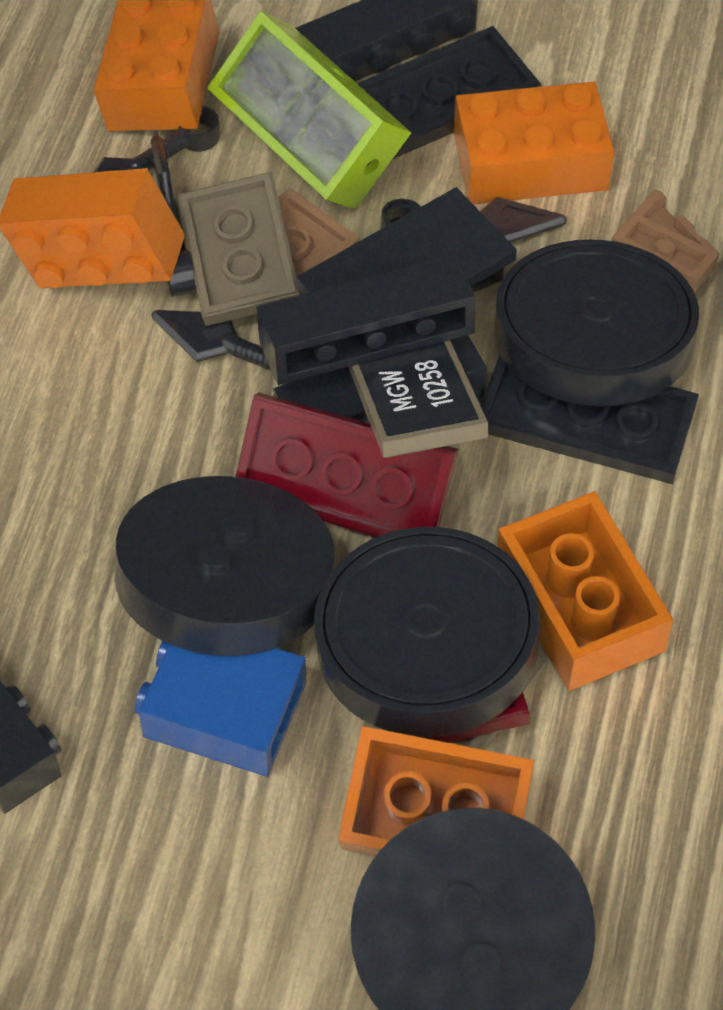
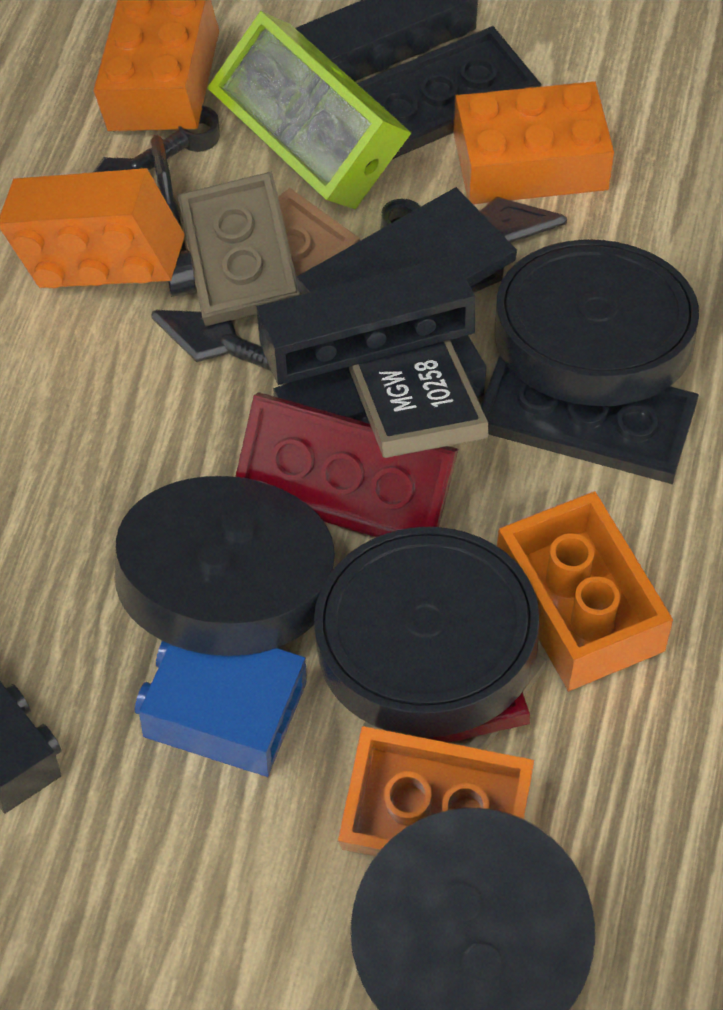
medium nougat wing [611,189,720,293] -> none

